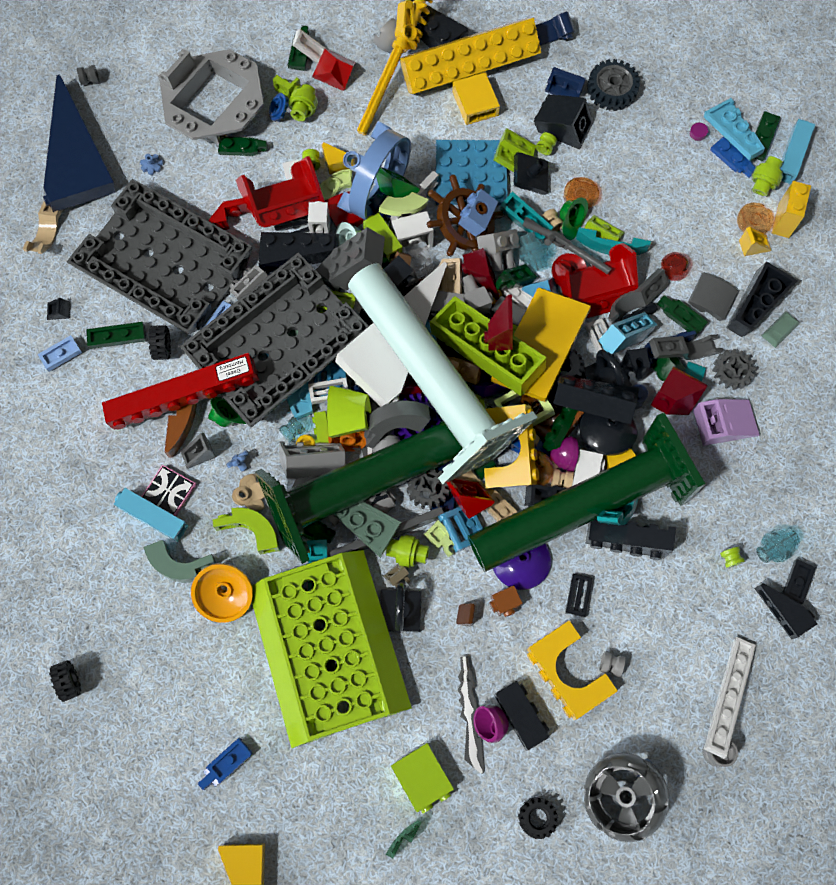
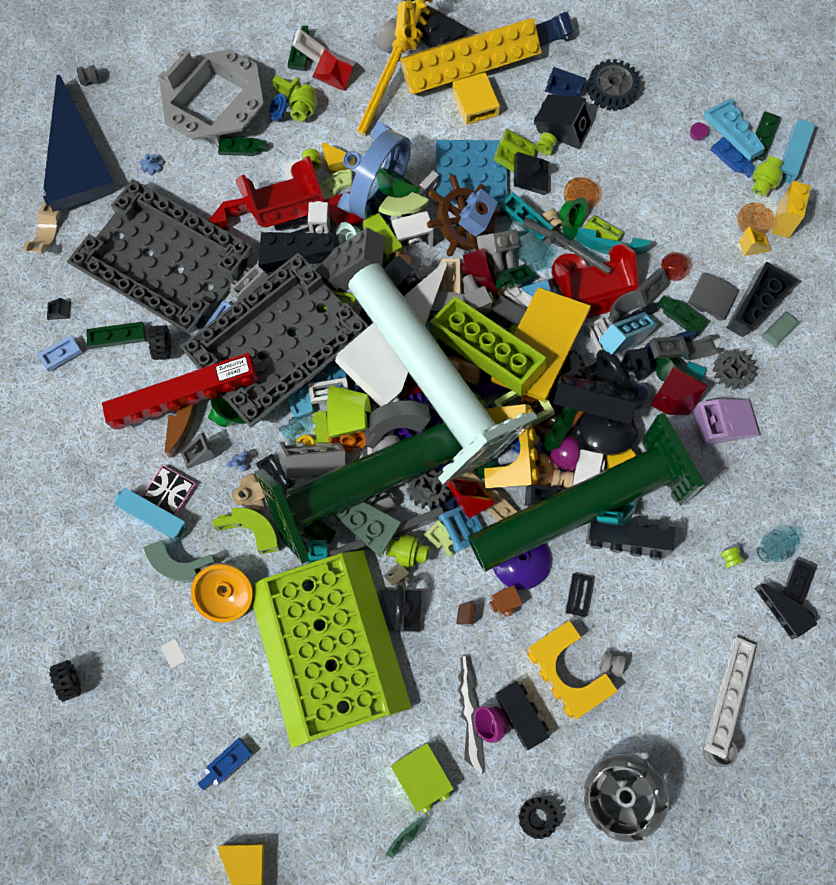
dark red slope [484,294,513,351] -> none
none -> white sticker [161,639,186,668]
none -> black tile [255,454,293,489]

